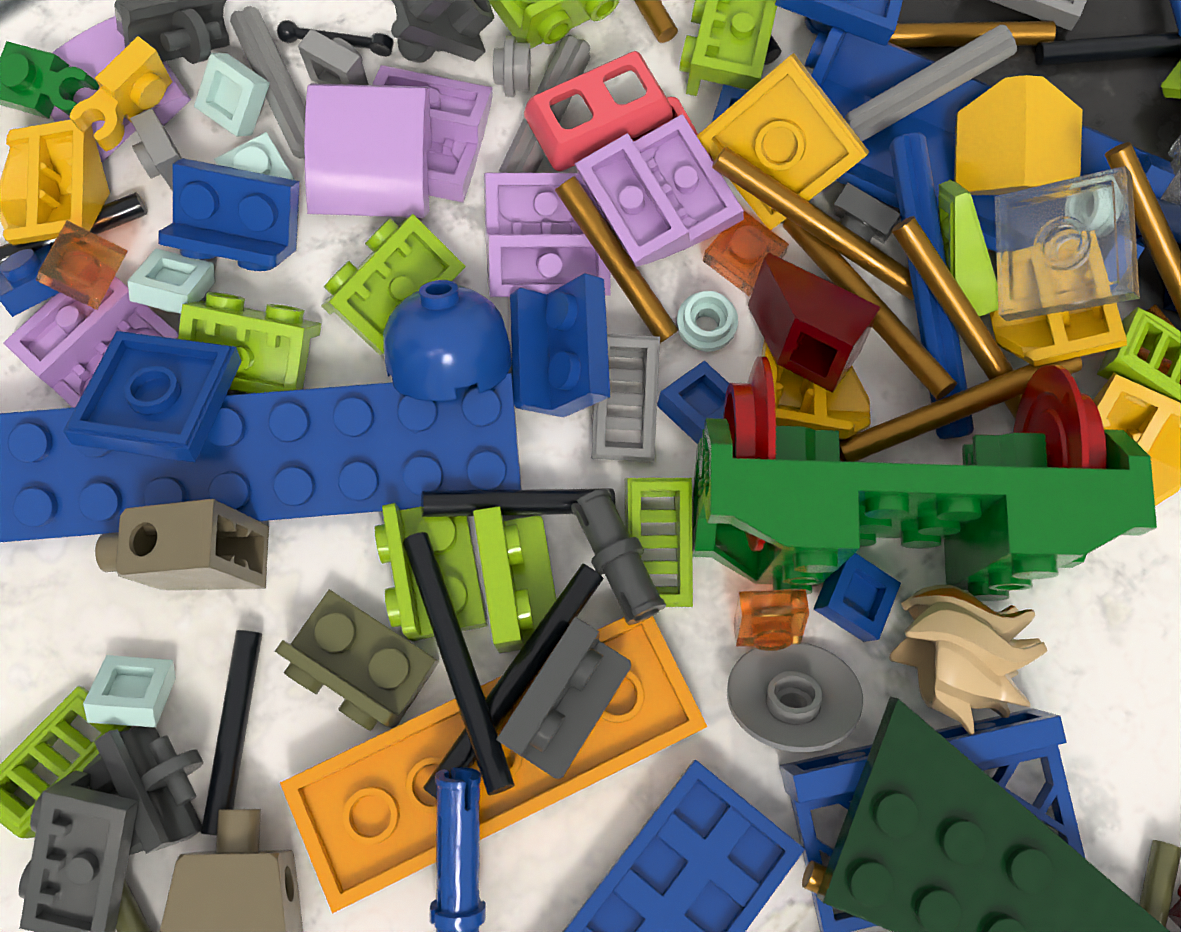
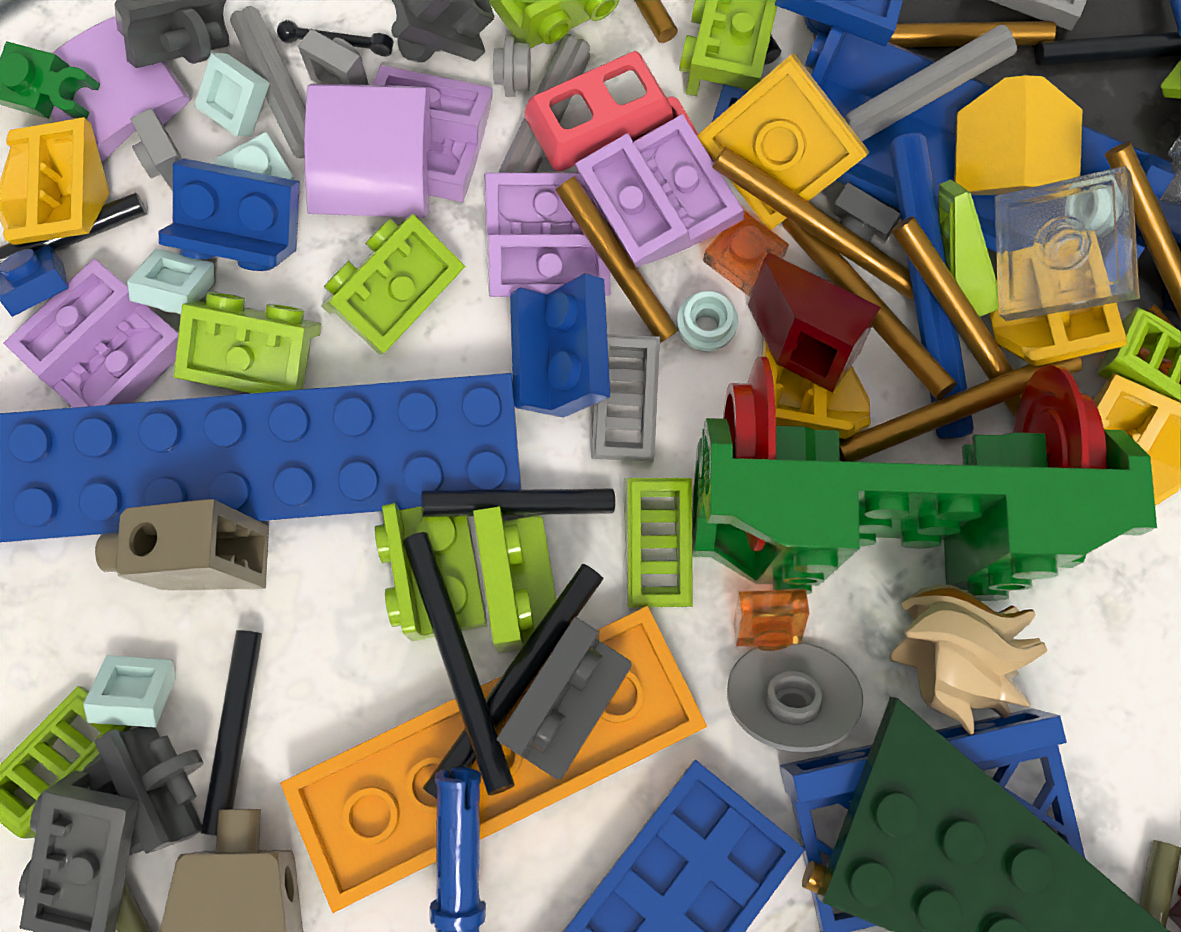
clear orange plate [36,220,128,310] -> none
blue tile [63,331,242,463] -> none
yellow plate [69,36,172,152] -> none
olive bracket [275,589,439,731] -> none
blue cylinder [383,280,512,401] -> none
dark grey pin [571,489,666,625] -> none
blue plate [657,360,729,444] -> none
blue plate [813,553,901,642] -> none

